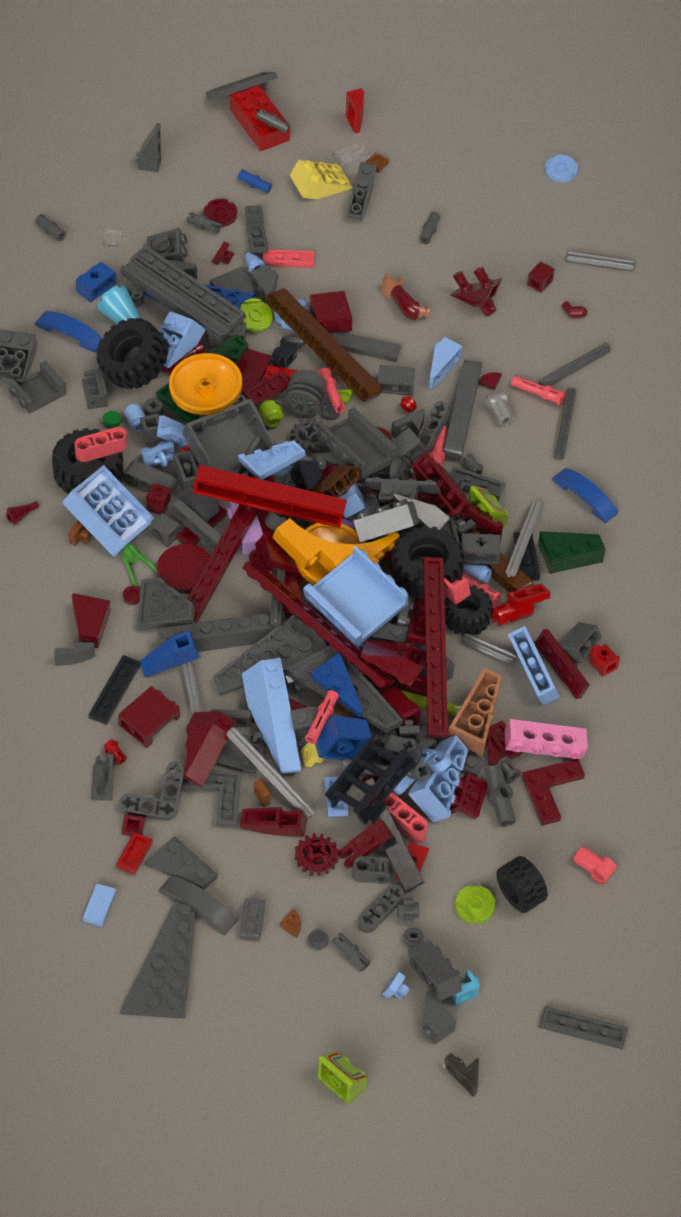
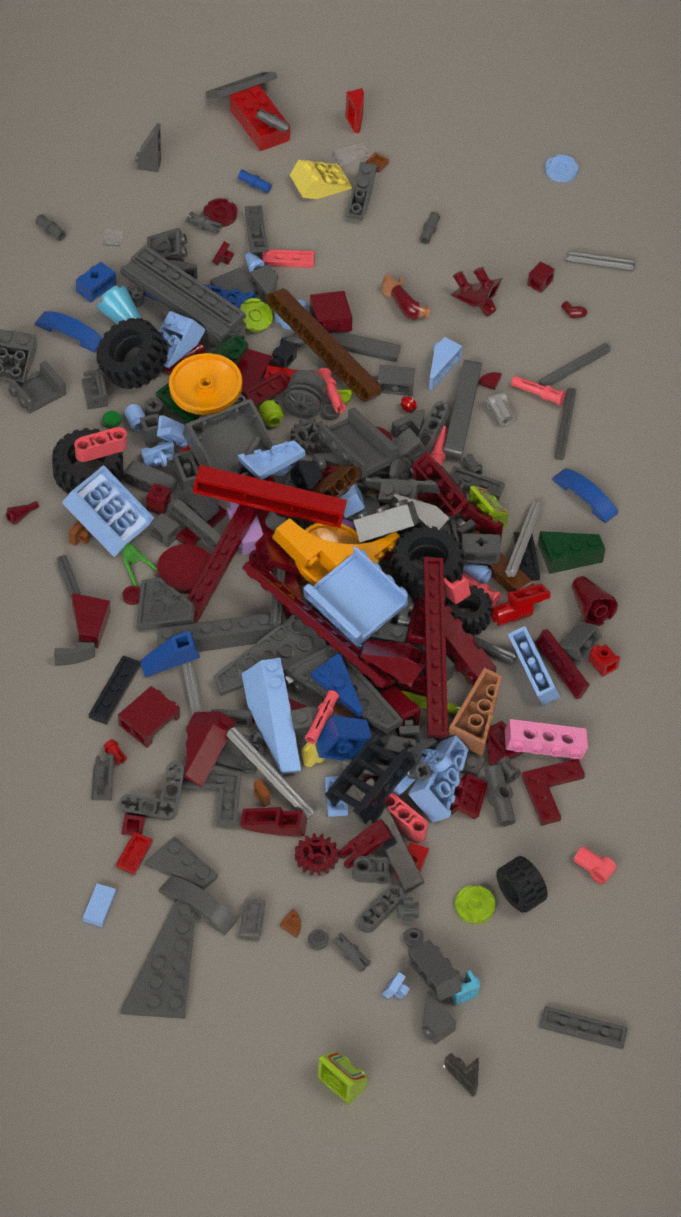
none -> dark grey axle [57,555,82,599]
none -> dark red wedge [445,605,497,686]
none -> dark red cone [571,576,618,626]

